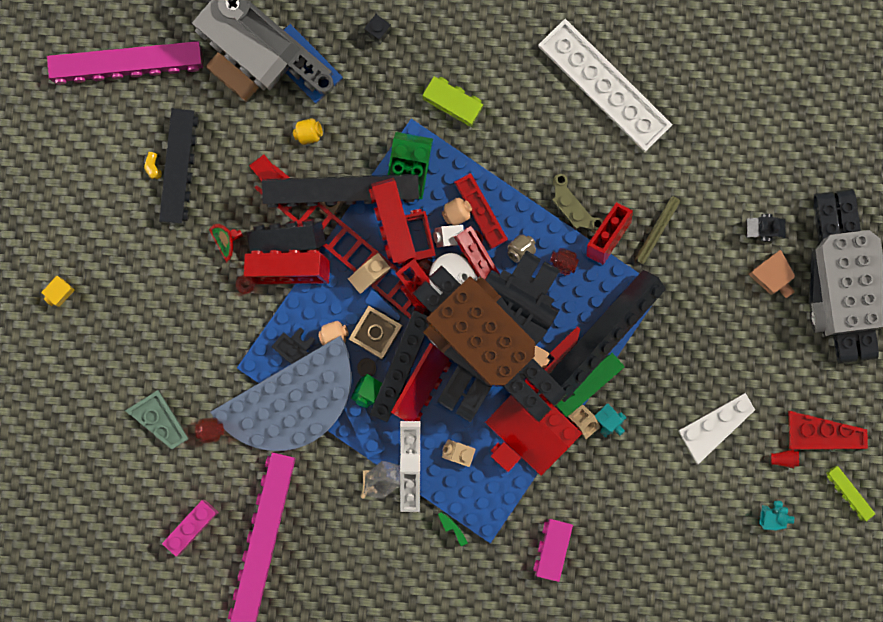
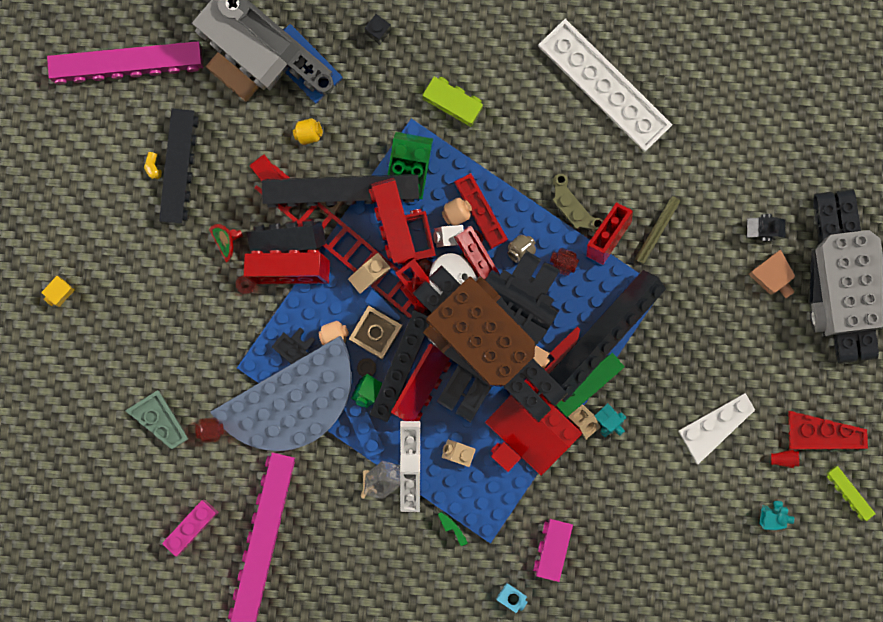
none -> medium azure brick [496,583,528,613]

